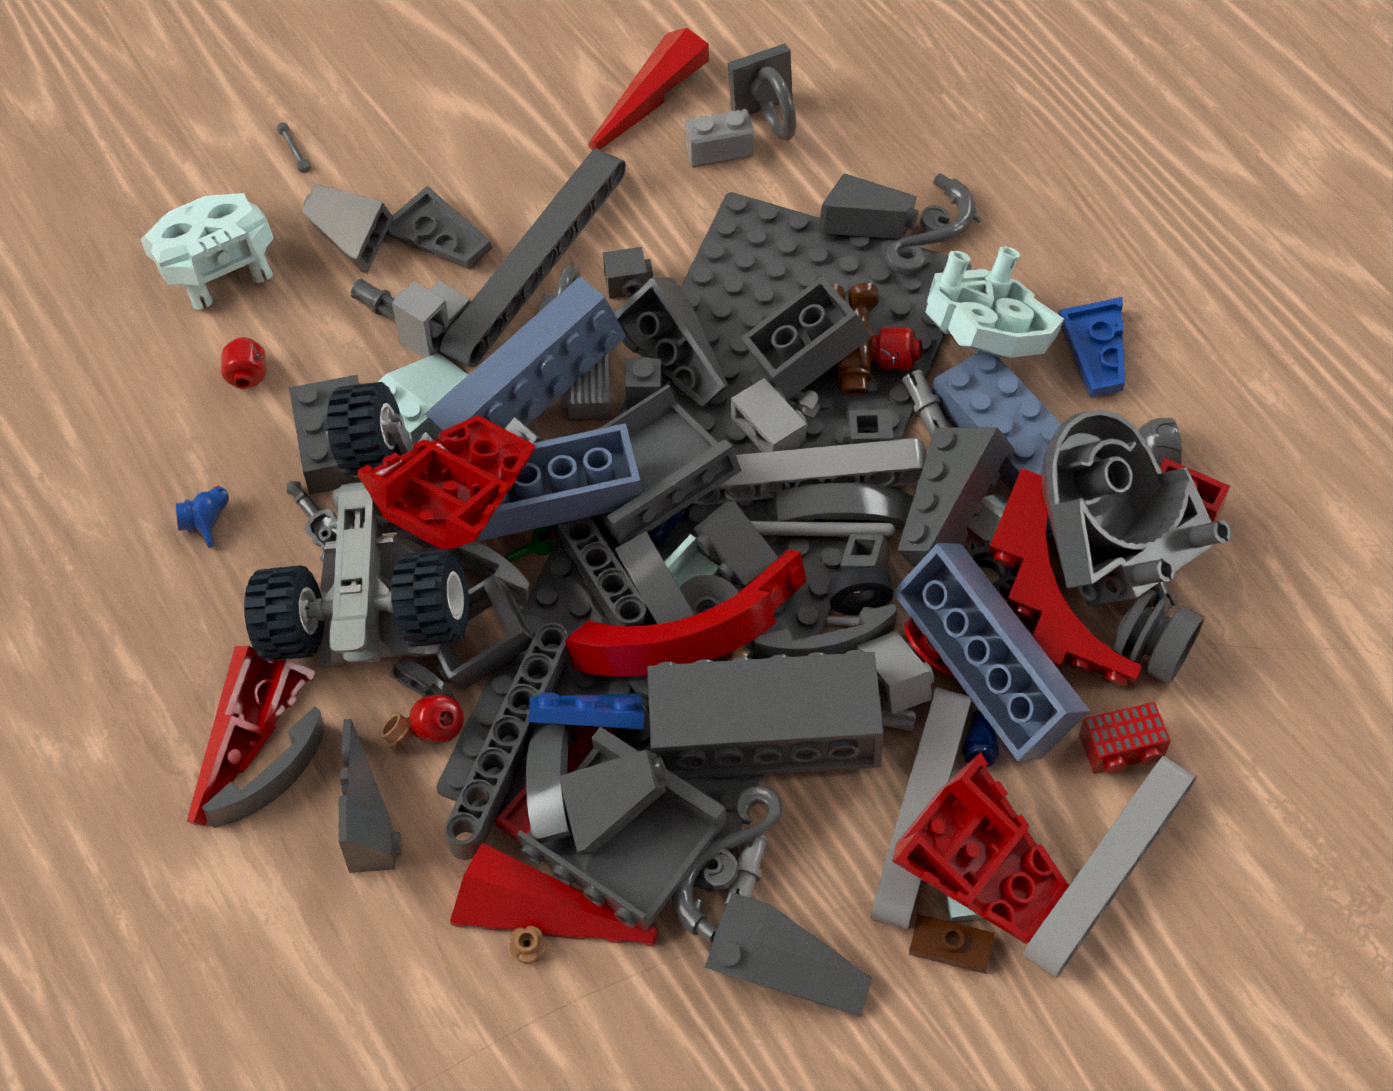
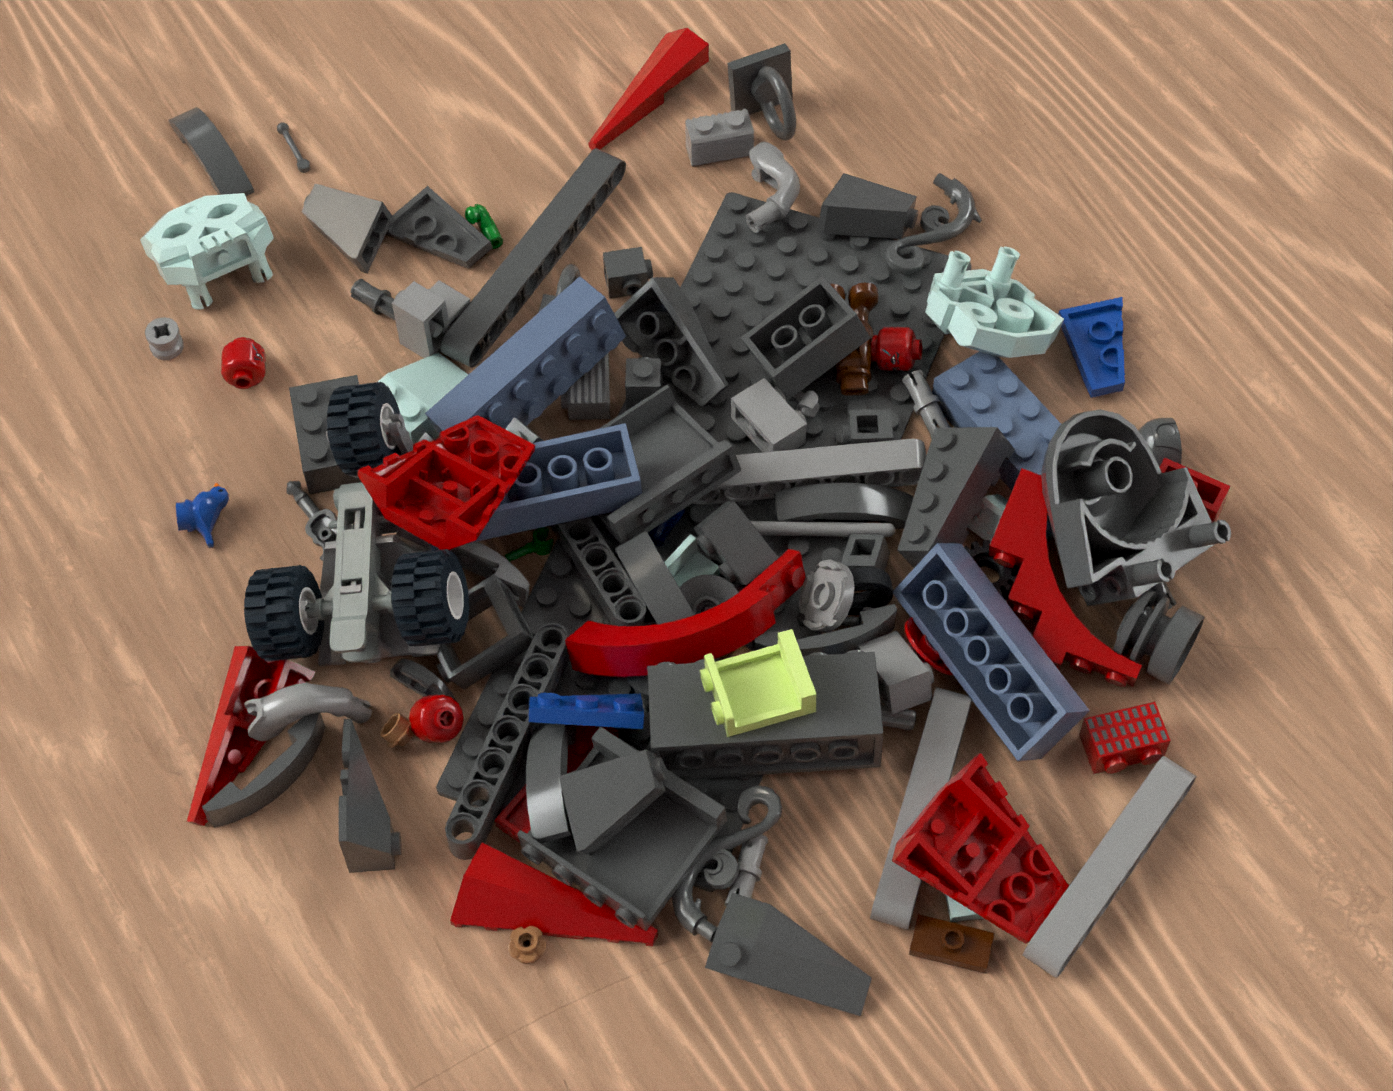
clear blue cone [962,711,1000,768] -> none
none -> light grey wheel [145,317,184,360]
none -> dark grey slope [169,107,254,196]
none -> light grey piece [244,683,372,741]
none -> green arm [465,204,503,249]
none -> yellowish green panel [699,629,816,737]
none -> light grey piece [746,142,800,233]
none -> light grey tile [799,559,855,633]

